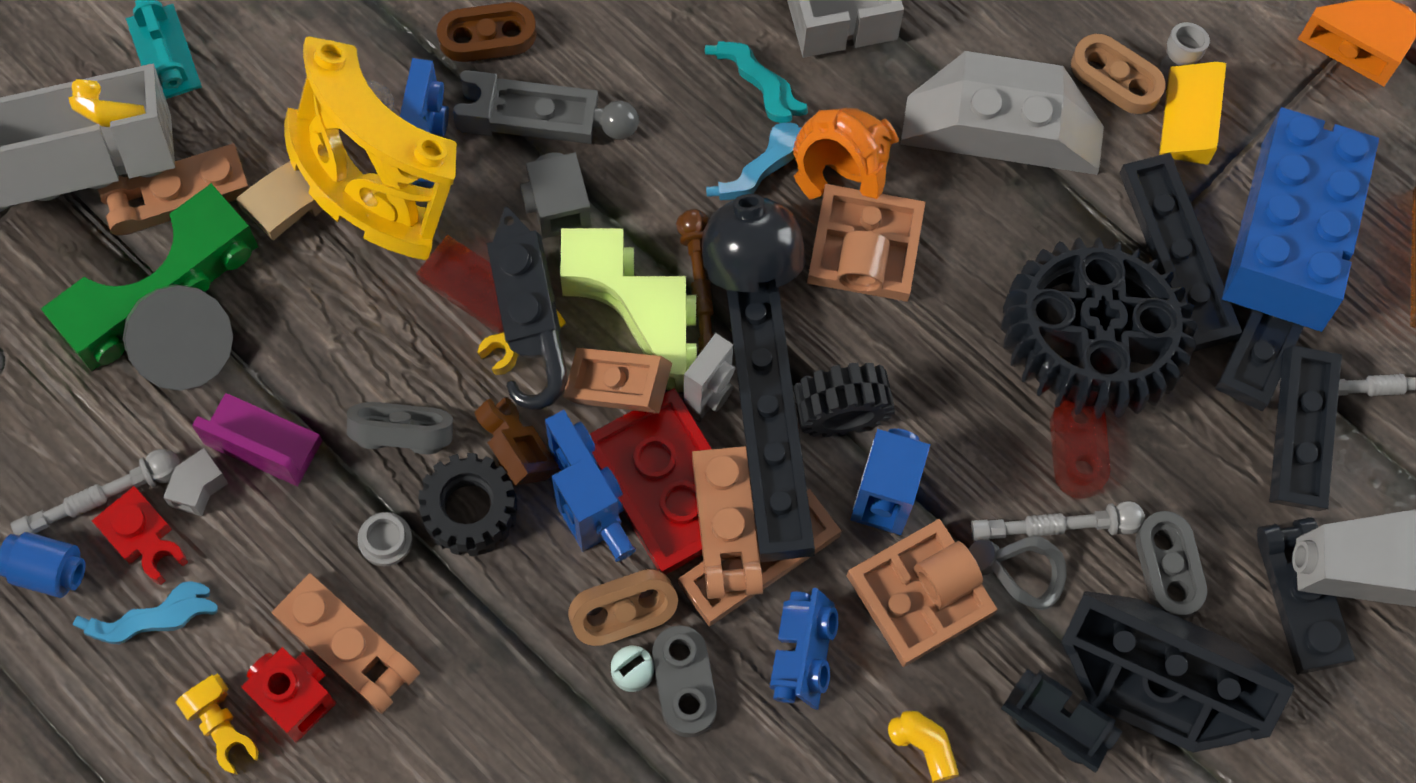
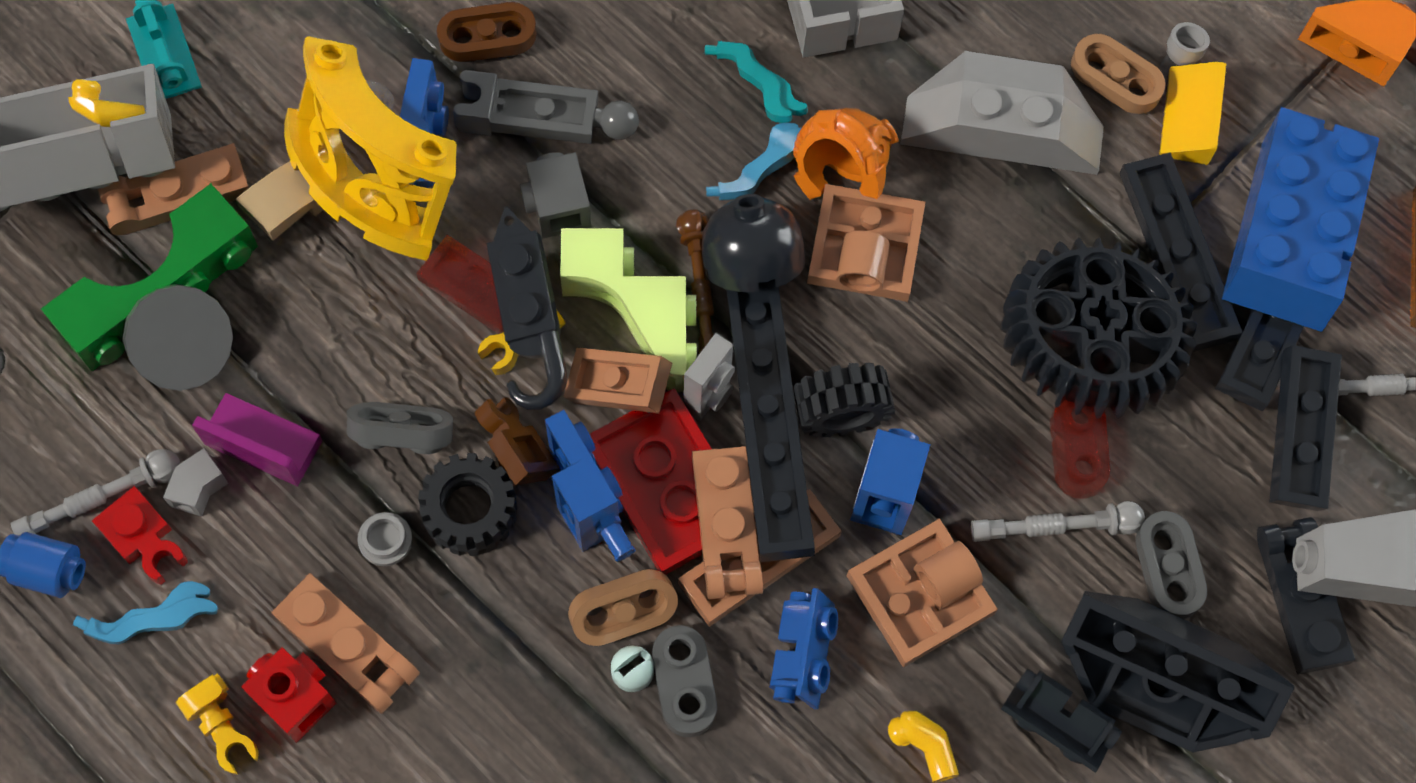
dark grey piece [968,536,1067,610] -> none

